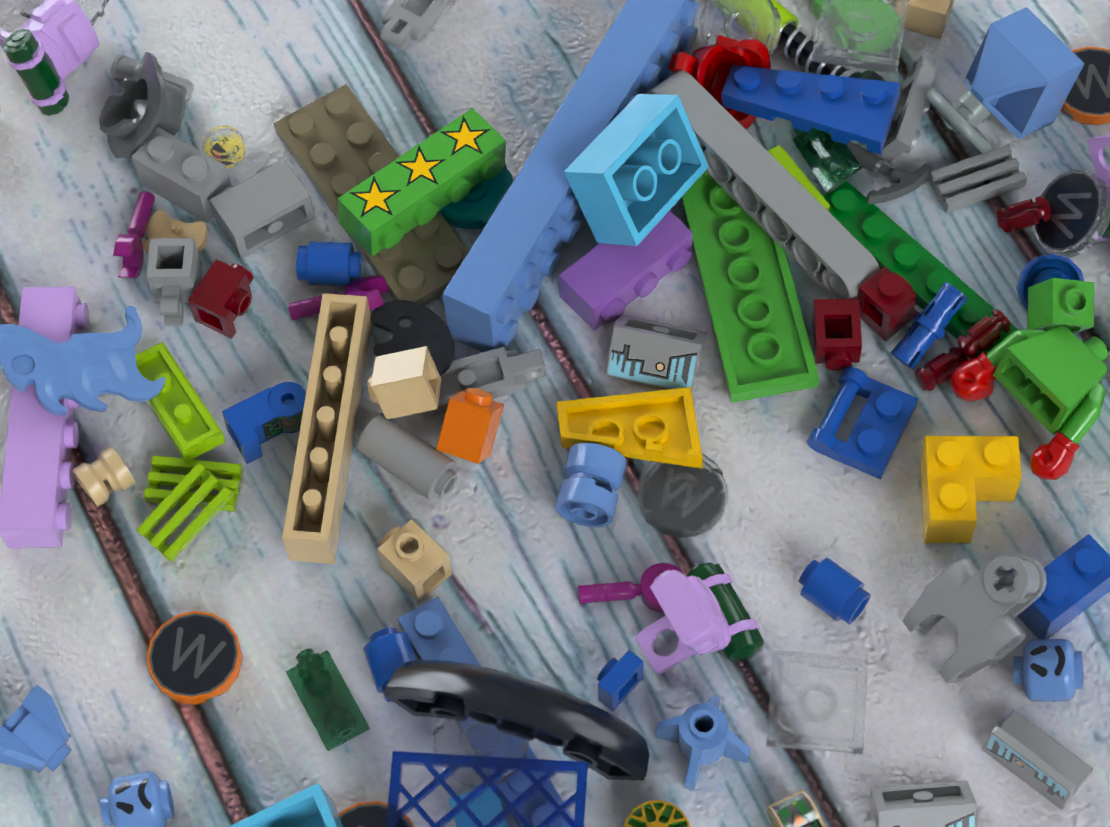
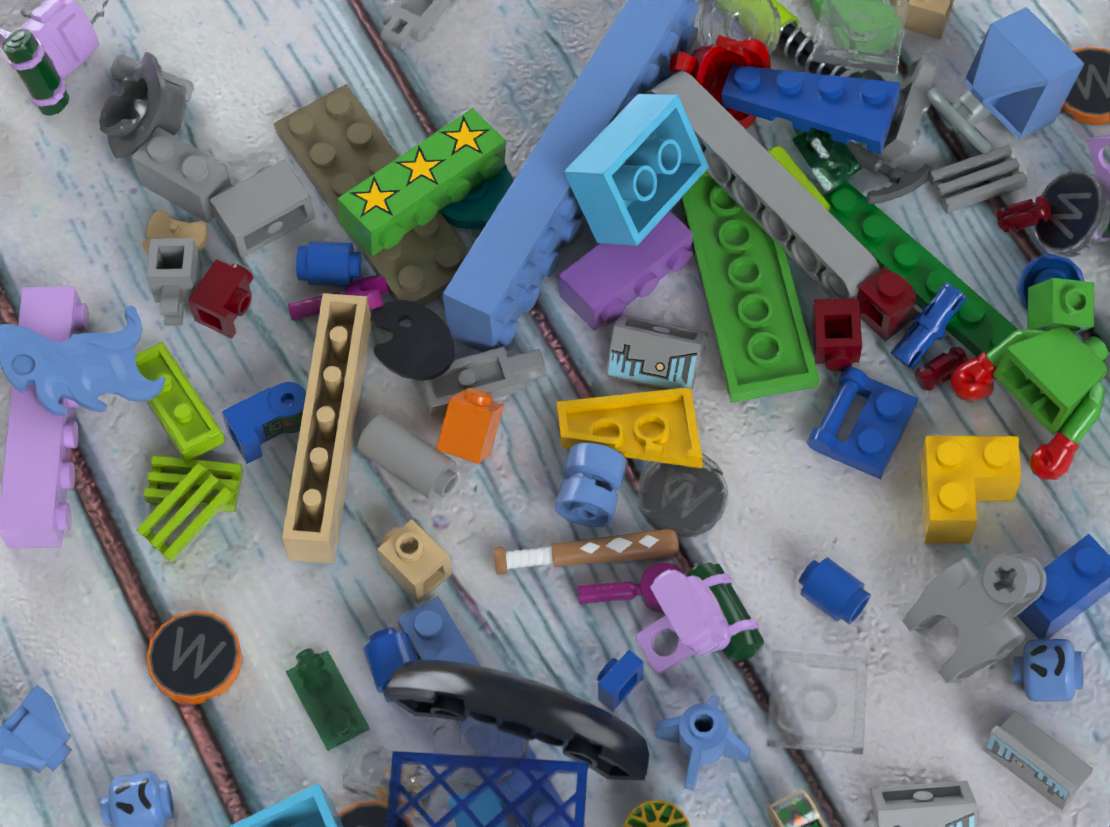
tan wheel [72,446,135,508] -> none
magenta piece [113,191,155,279] -> none
clear tile [202,125,246,169] -> none
tan brick [367,346,442,420] -> none
dark red piece [957,309,1011,359] -> none
none -> clear leg [343,737,441,818]
none -> medium nougat piece [494,529,679,575]

